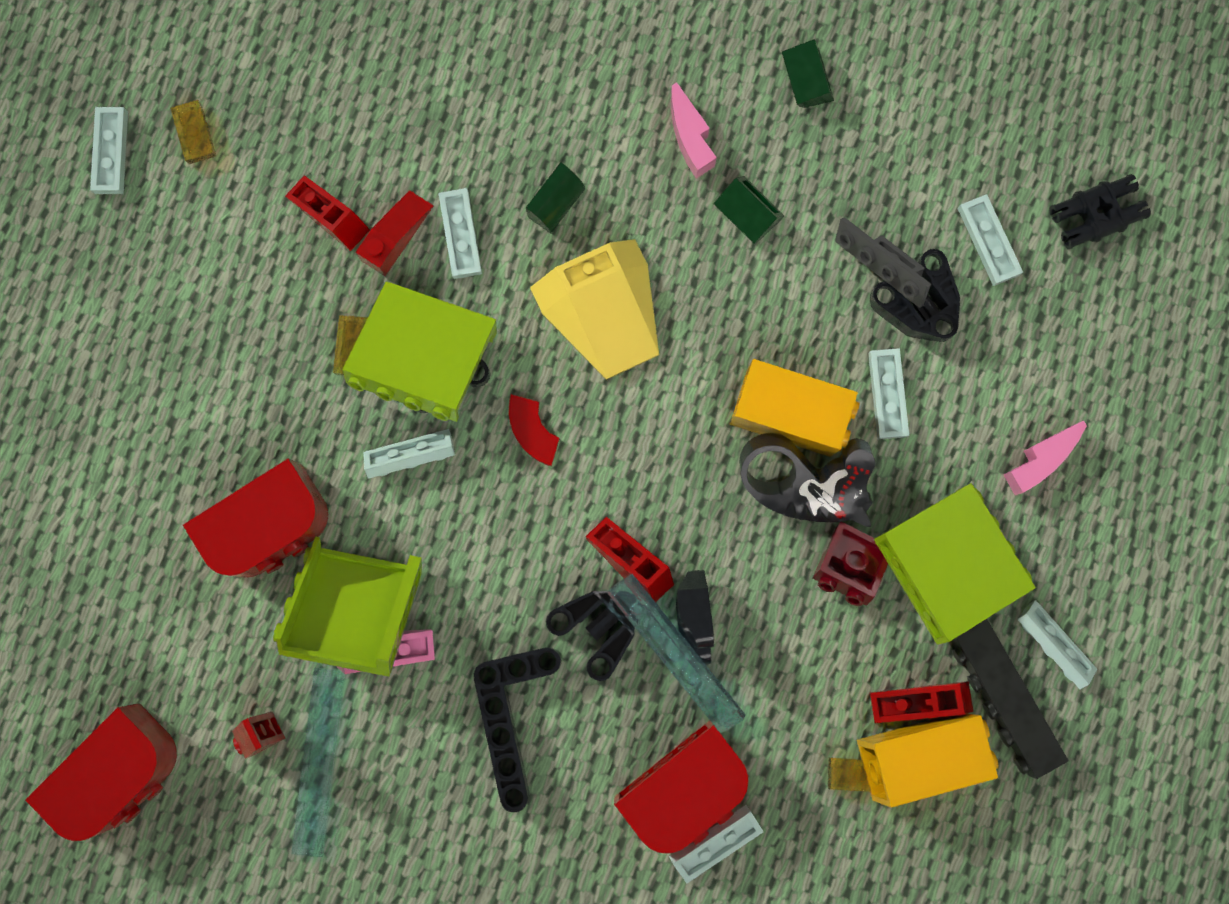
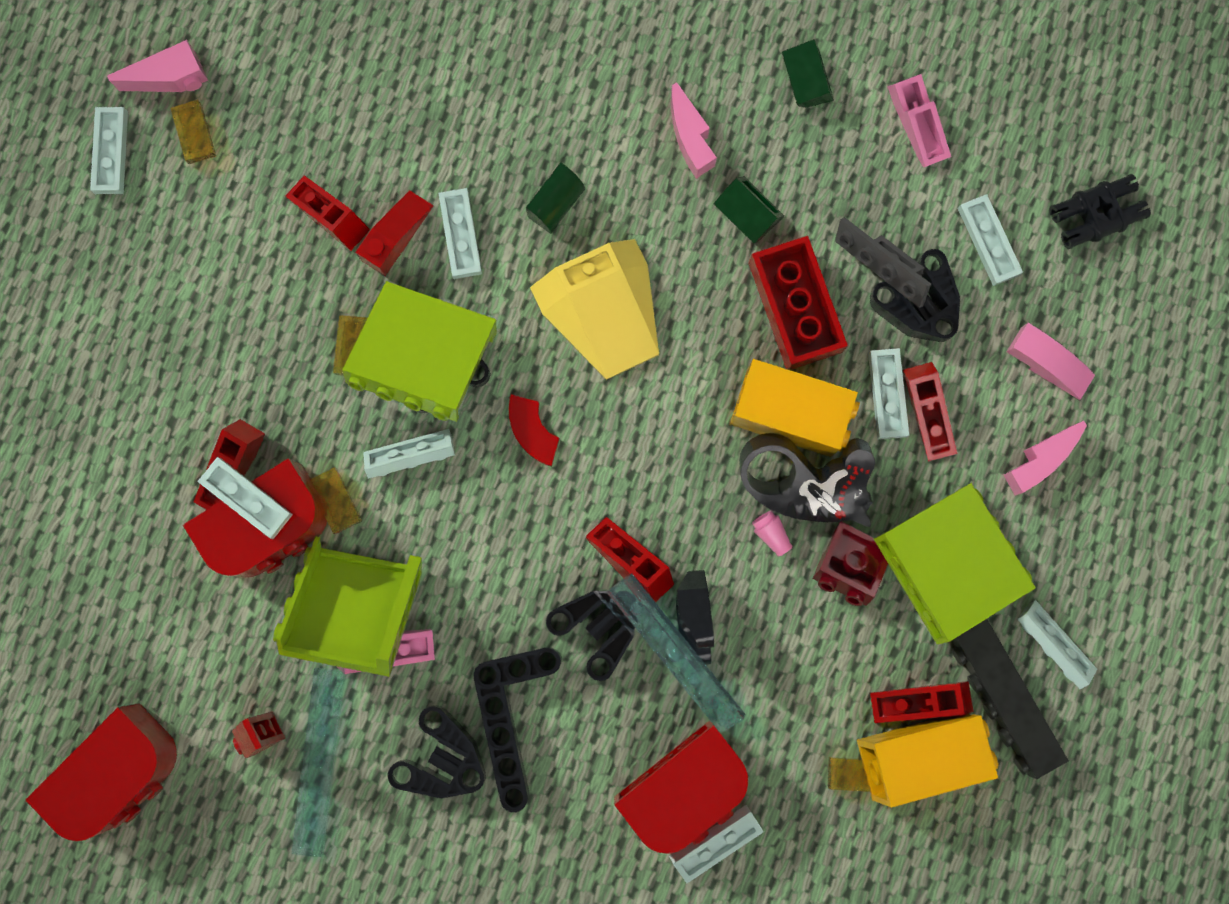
none -> bright pink slope [107,40,208,92]
none -> red slope [193,419,265,510]
none -> light aqua plate [197,457,293,539]
none -> clear yellow plate [310,467,362,535]
none -> black connector [388,705,486,799]
none -> red brick [748,235,848,370]
none -> bright pink cone [752,510,793,557]
none -> bright pink slope [887,74,951,167]
none -> red slope [903,362,958,462]
none -> bright pink slope [1007,323,1095,400]

